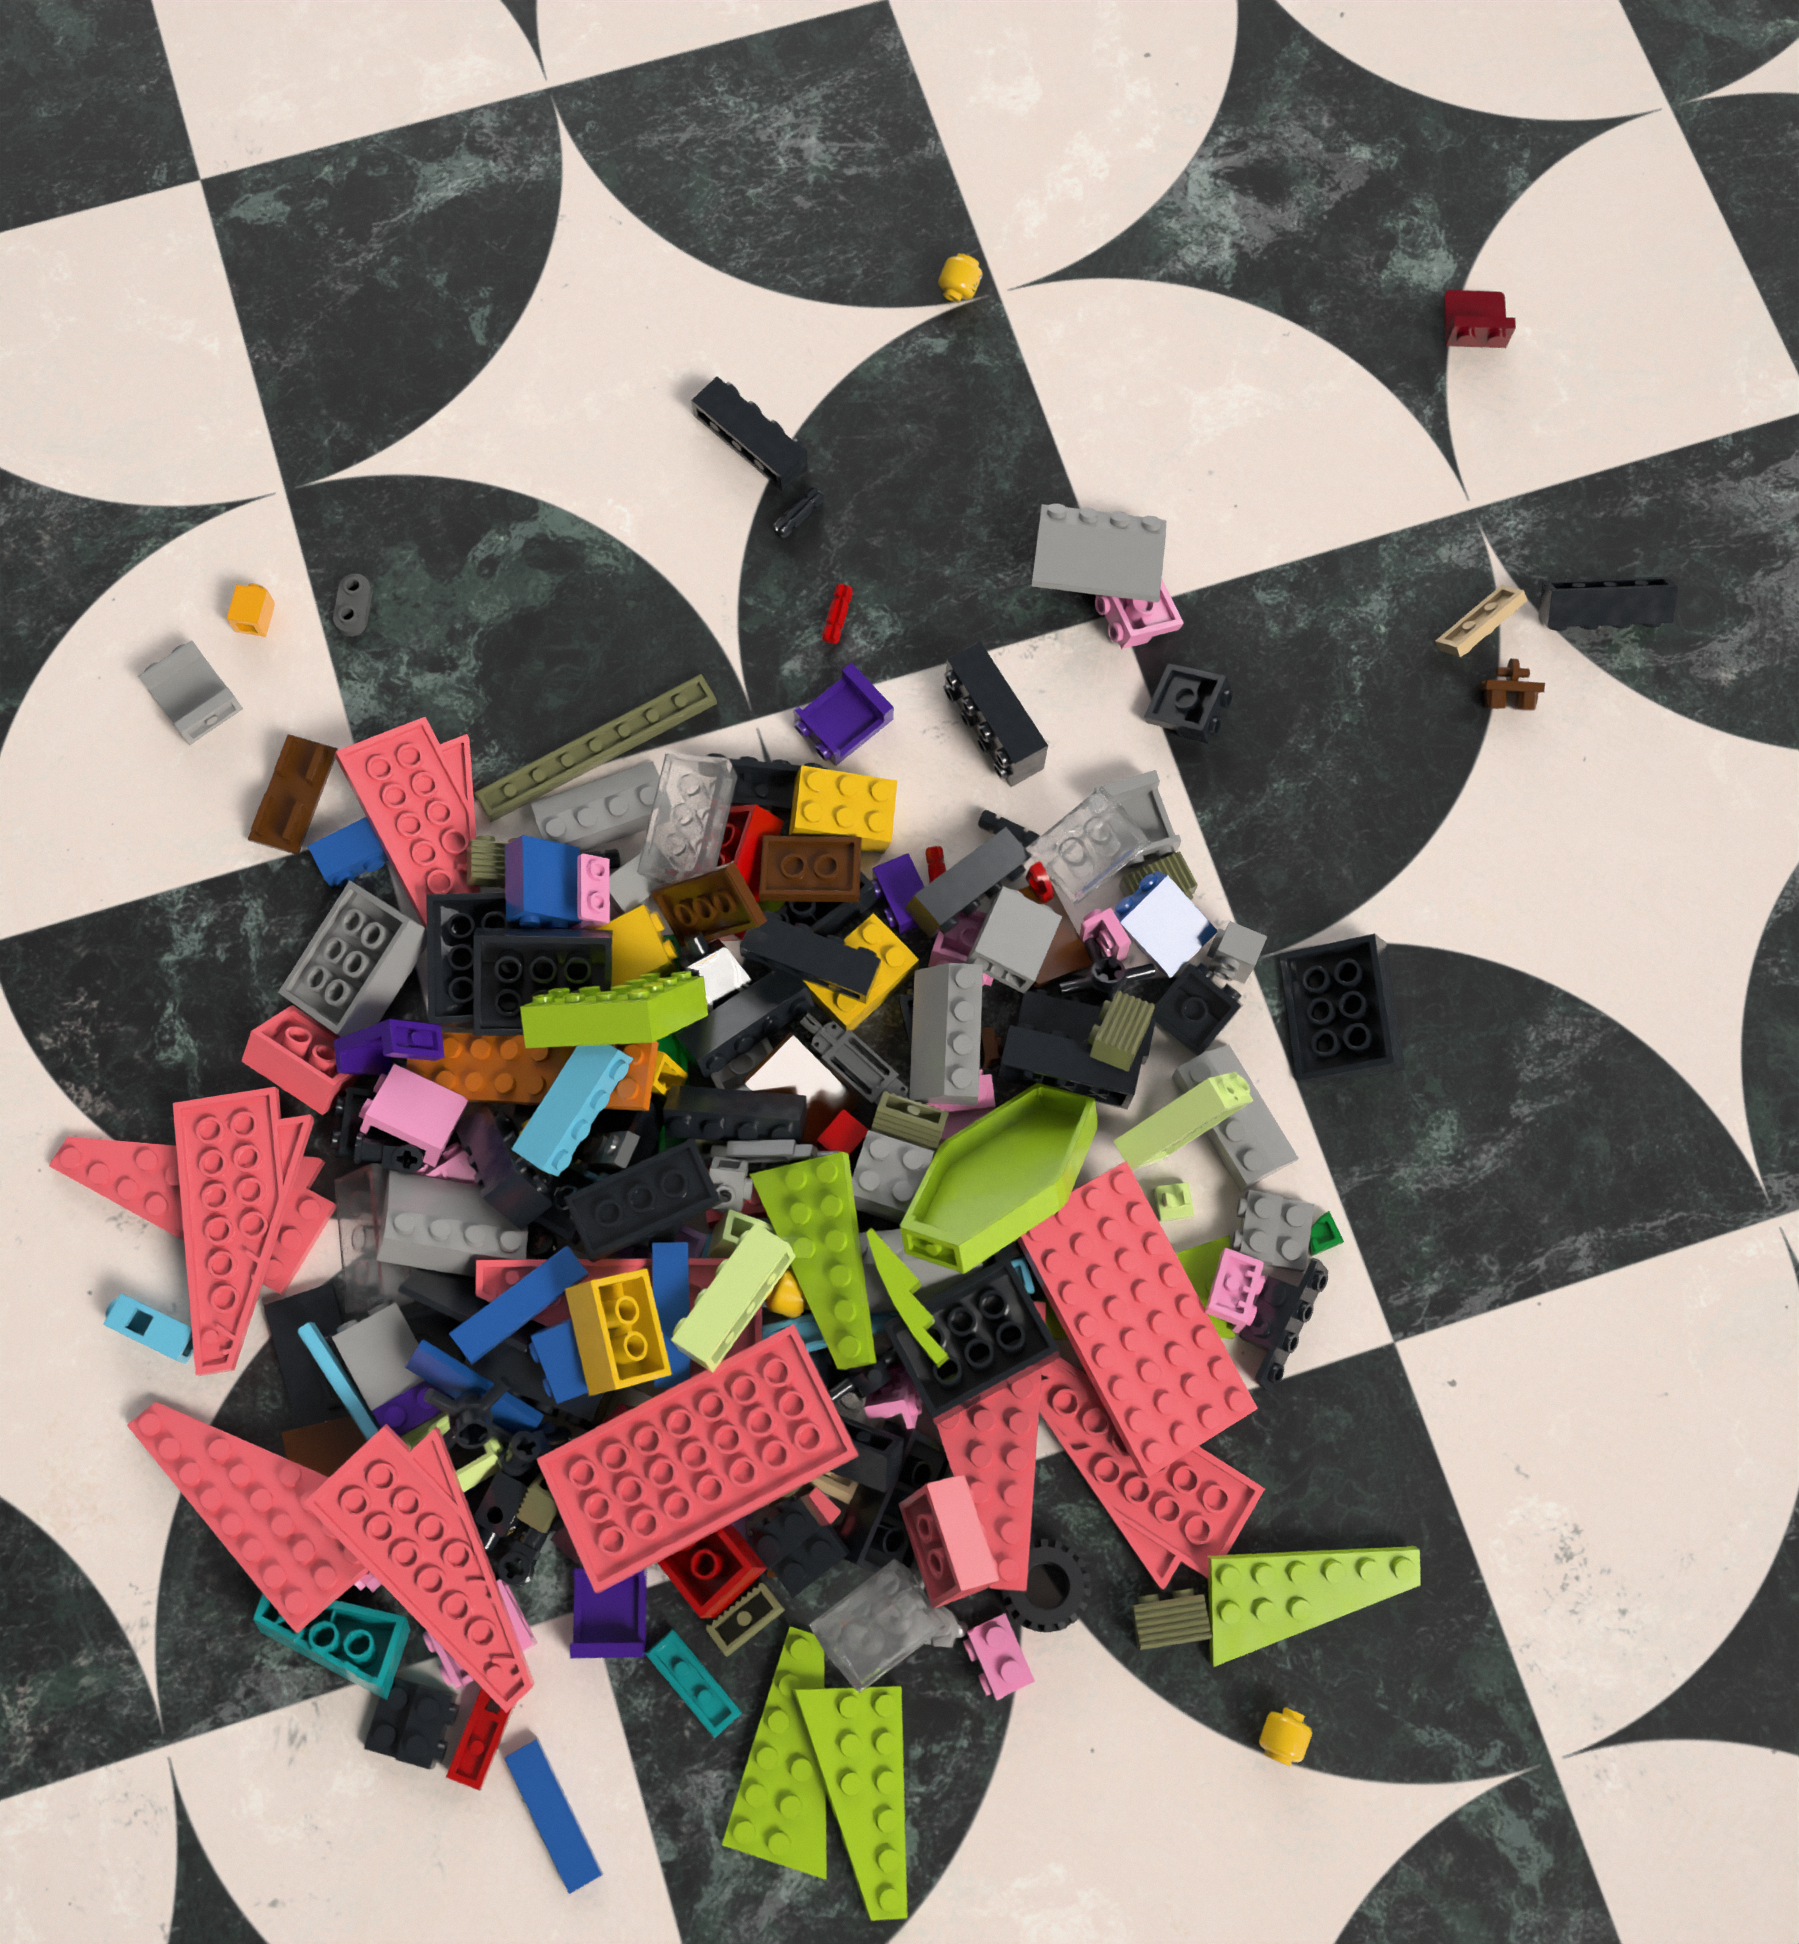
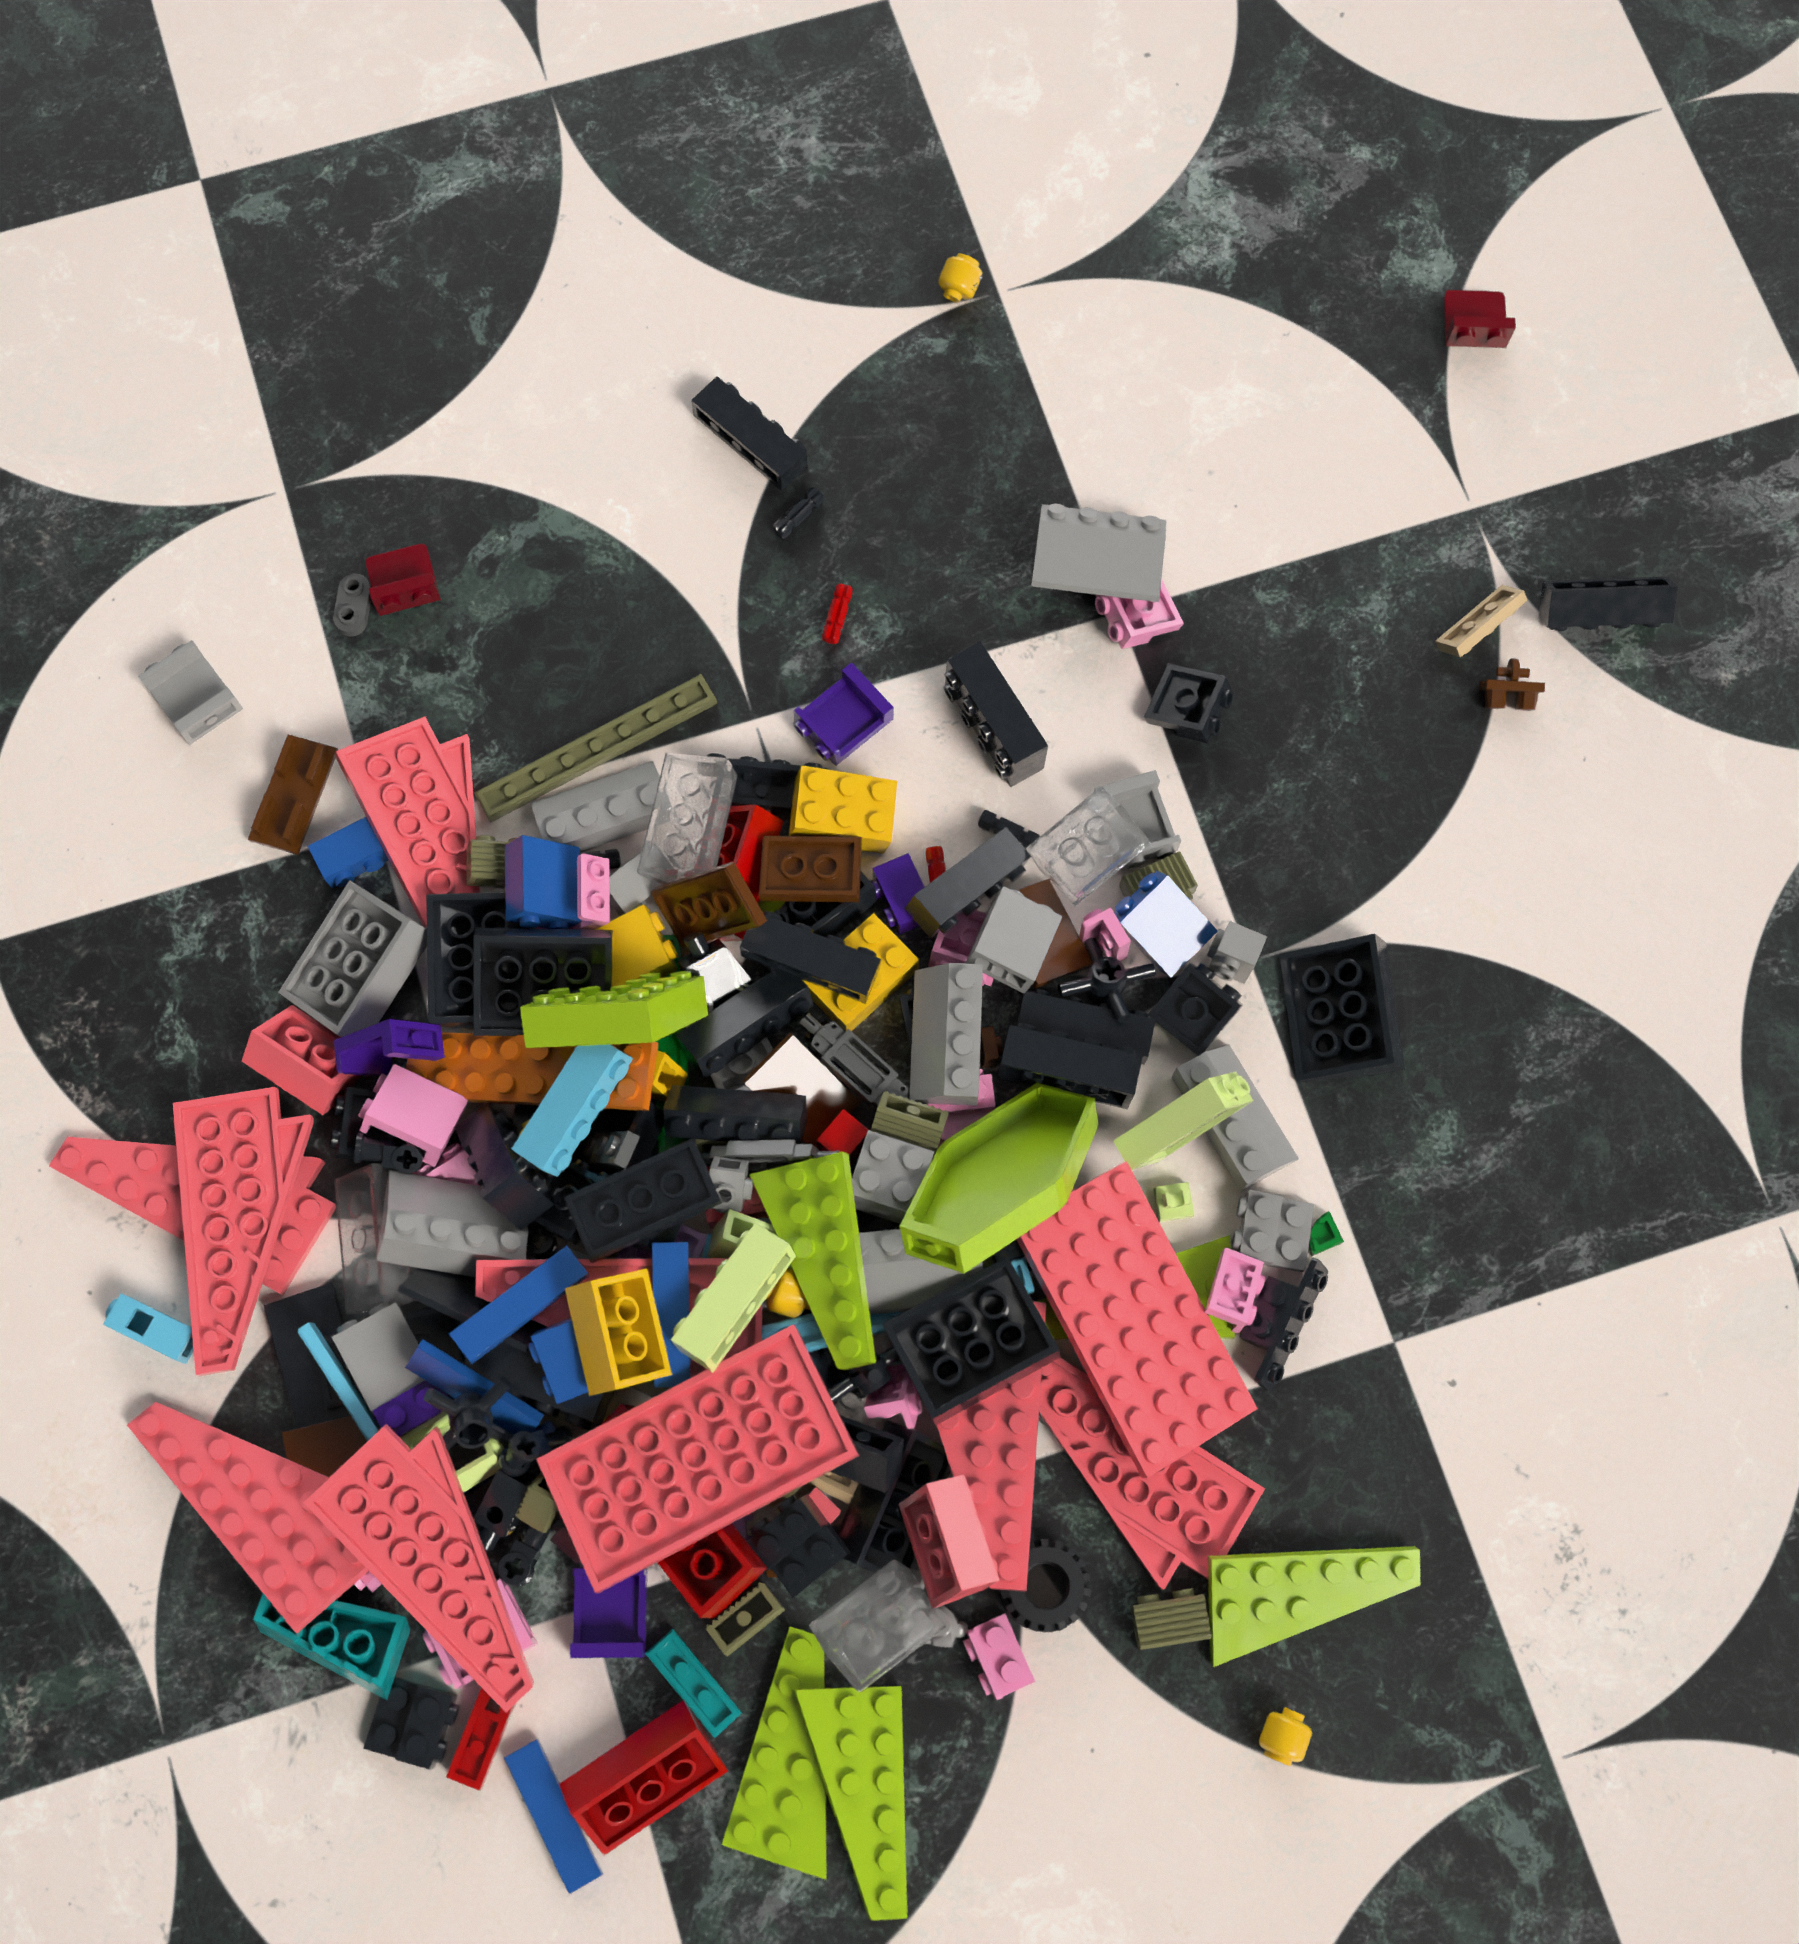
light orange brick [227,584,275,637] -> none
lime slope [866,1228,949,1368] -> none
red tile [1025,861,1053,904] -> none
olive brick [1087,991,1155,1071] -> none
none -> dark red bracket [365,543,441,616]
none -> red slope [559,1700,728,1856]

